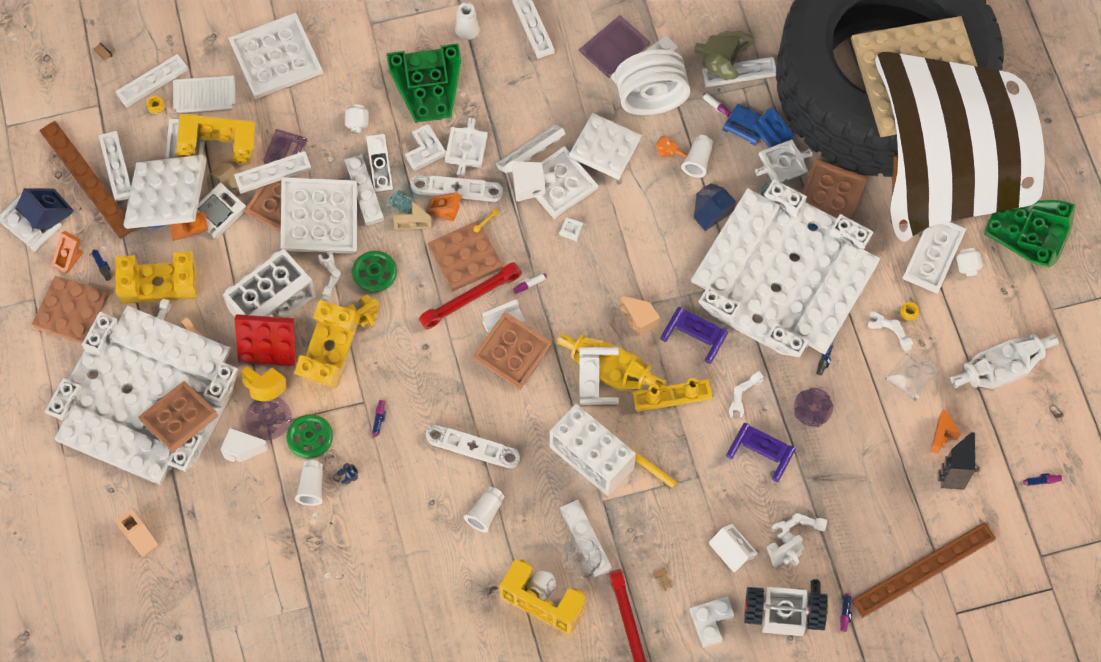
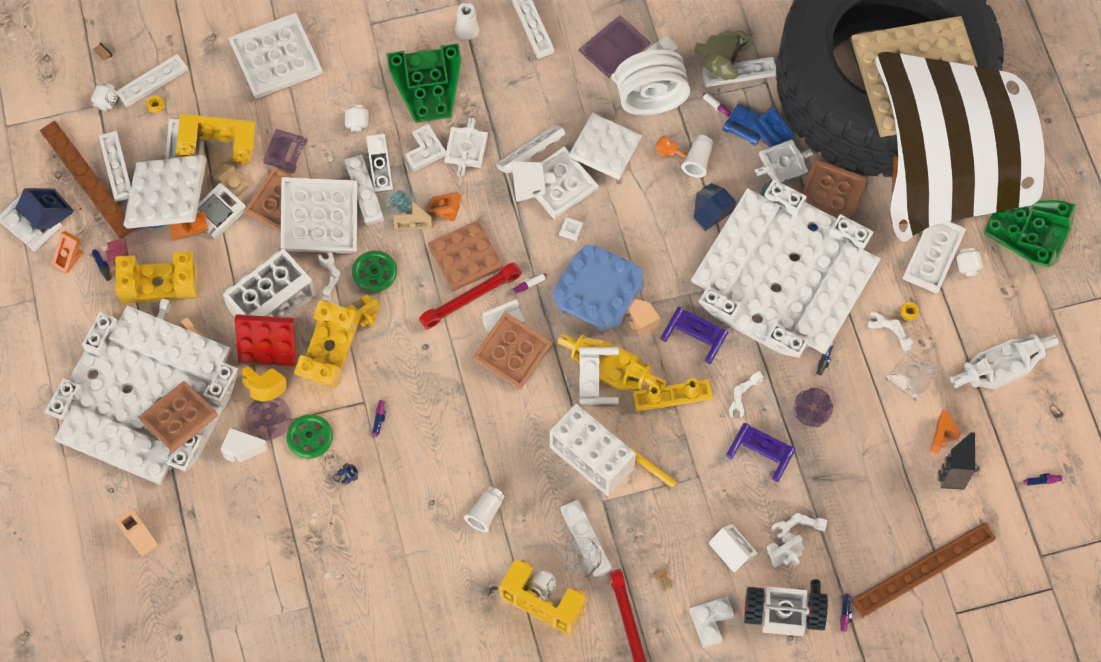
nougat plate [31,275,109,344] -> none
white window [173,75,236,114] -> none
white plate [234,151,312,194] -> none
white plant [295,460,323,506] -> none
white piece [411,175,503,202] -> none
white piece [426,425,520,469] -> none
yellow hinge [473,208,499,232] -> none
none -> white head [91,83,118,111]
none -> clear pink plate [105,238,128,267]
none -> medium blue plate [553,244,644,332]

